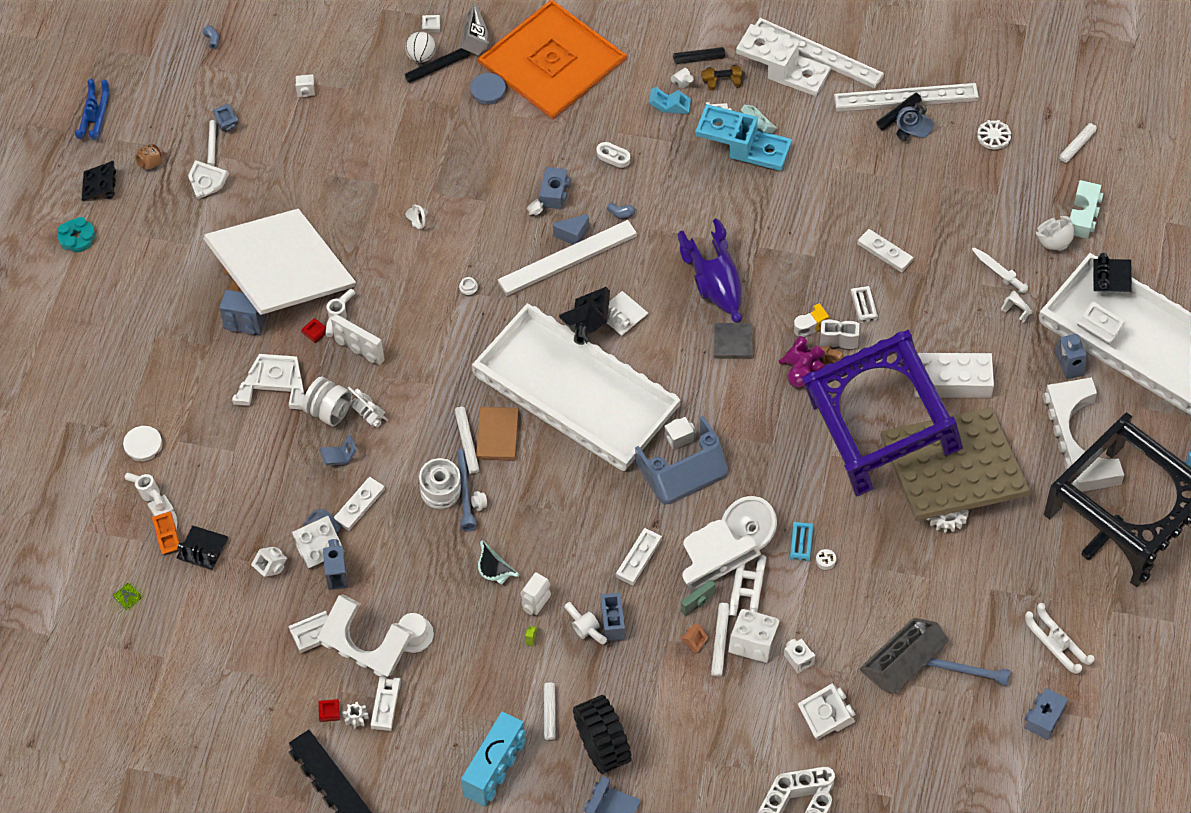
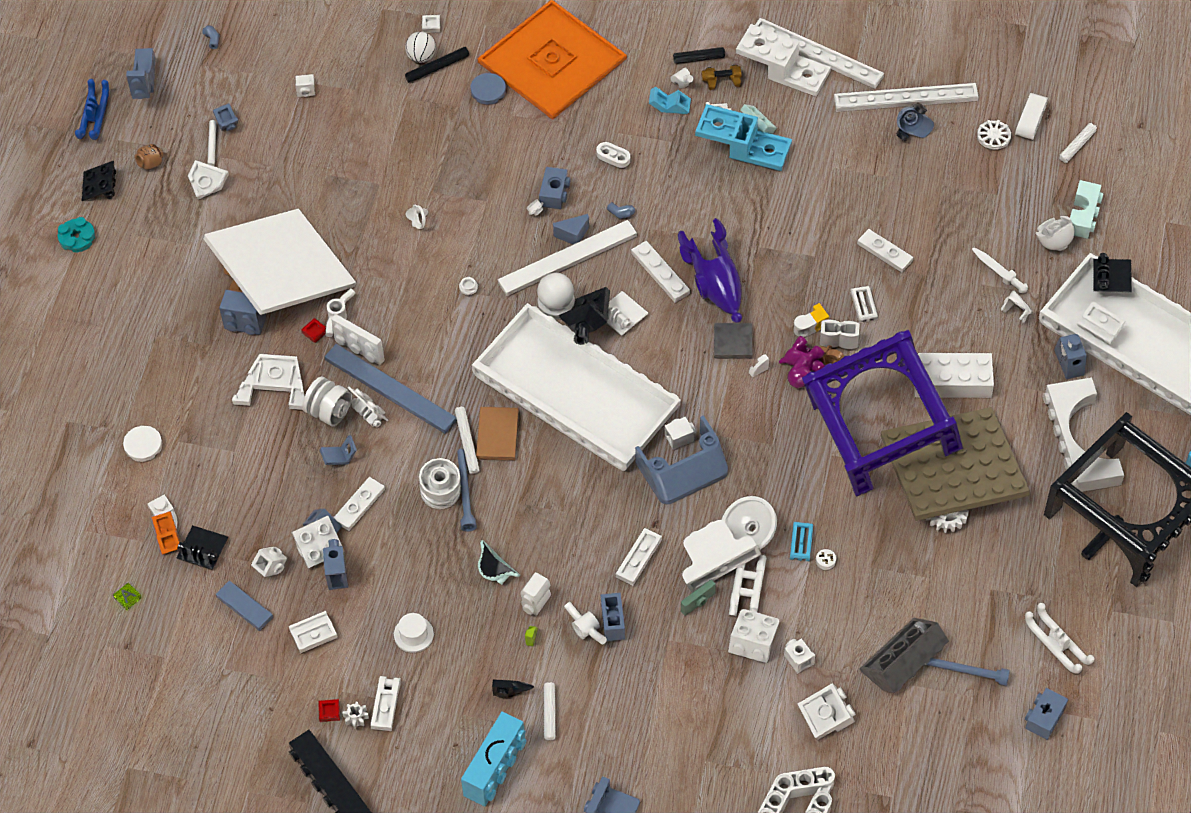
white piece [125,473,164,508] -> none
white arch [317,594,414,677] -> none
light grey slope [460,3,489,56] -> none
white plate [471,491,487,511] -> none
black tyre [573,694,632,774] -> none
nougat tile [680,623,708,653] -> none
white axle [711,603,730,677] -> none
black axle [876,92,922,130] -> none
none -> sand blue arch [126,48,156,99]
none -> sand blue tile [216,581,273,631]
none -> sand blue tile [324,344,457,434]
none -> black plate [492,679,534,698]
none -> white tile [537,272,575,320]
none -> white plate [631,241,690,303]
none -> white tile [749,354,769,377]
none -> white beam [1015,93,1048,140]

